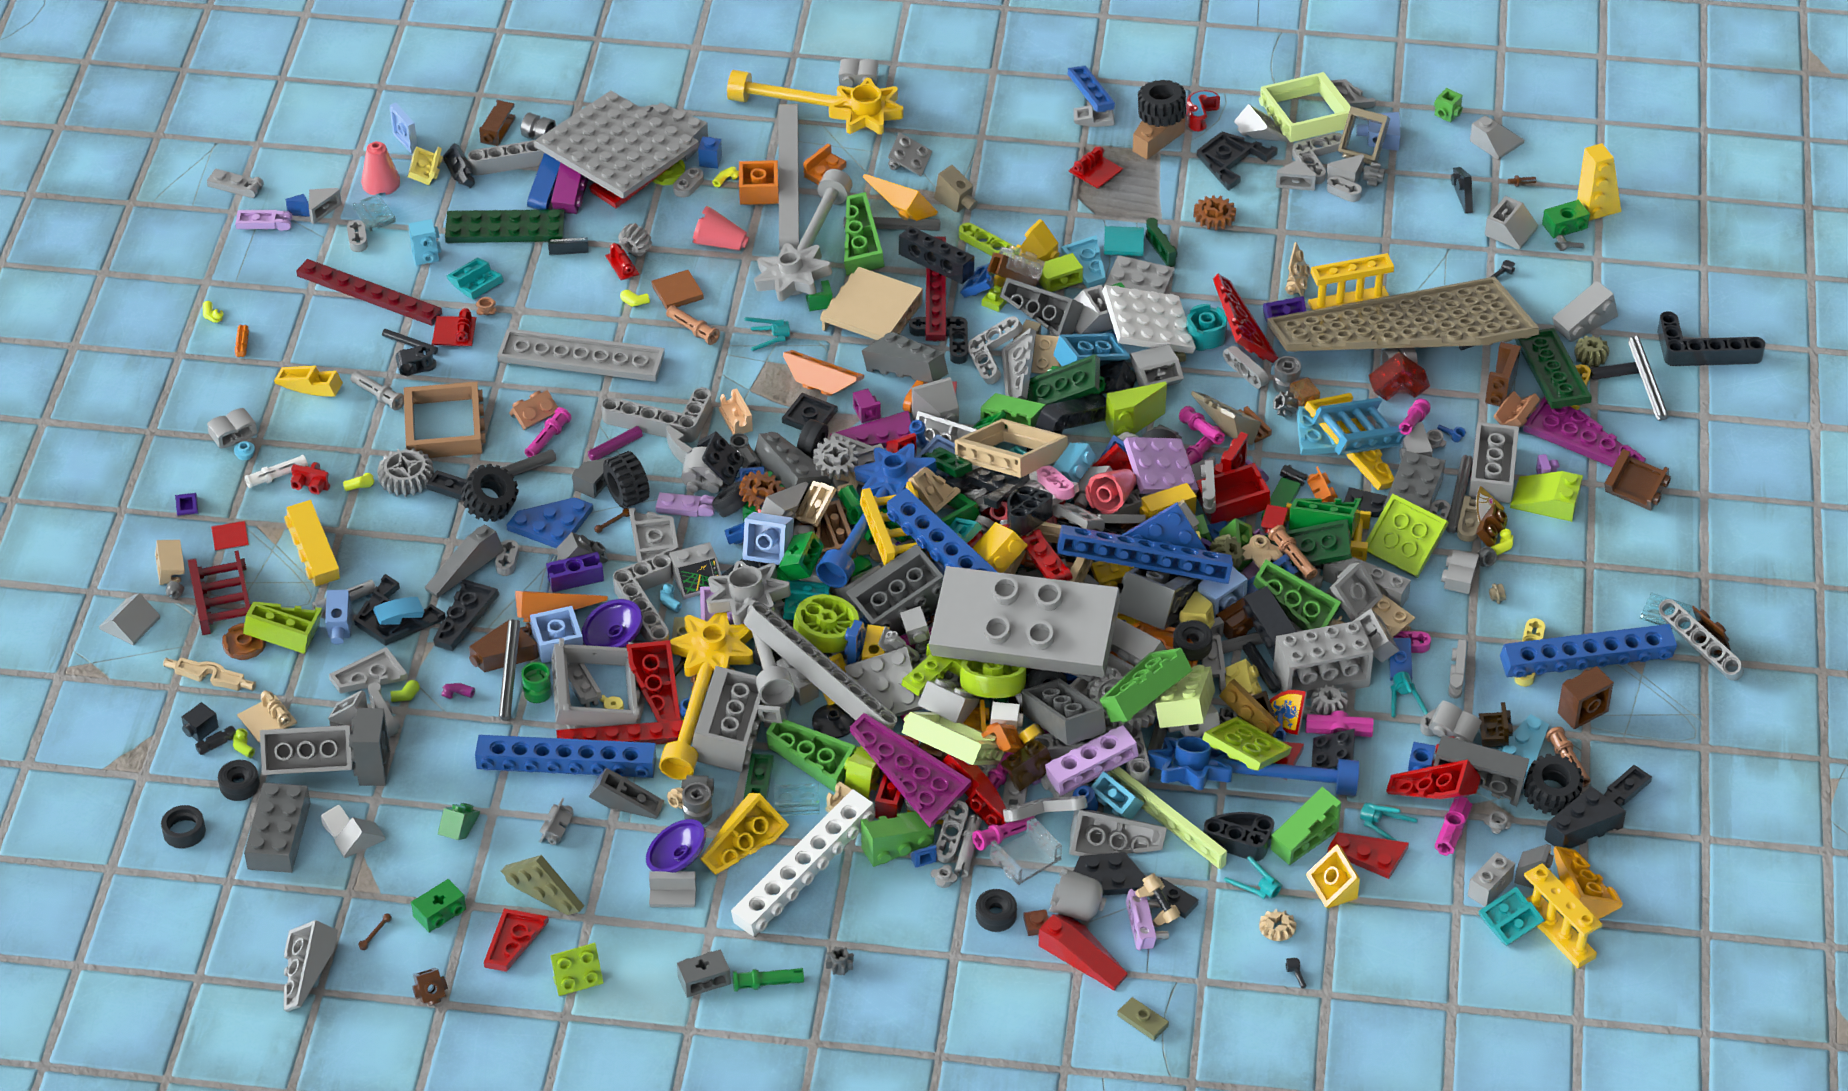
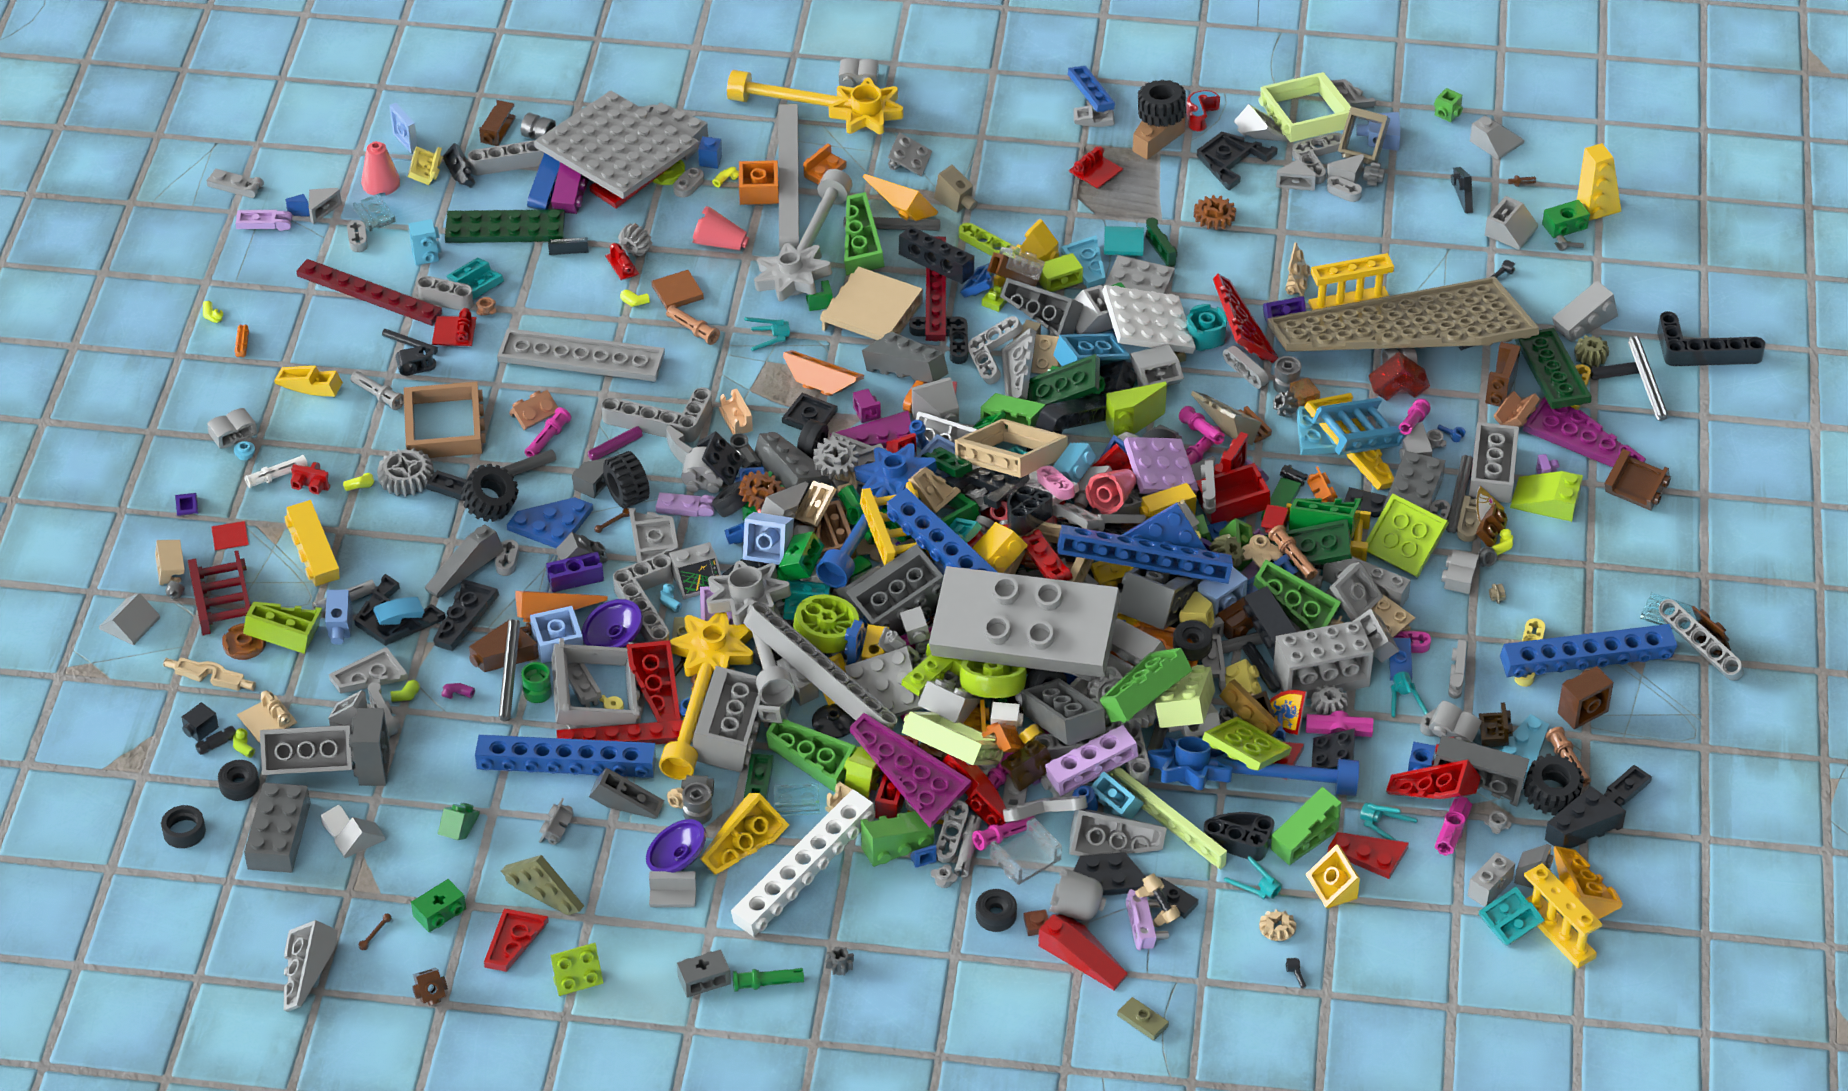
none -> light grey beam [417,276,474,311]

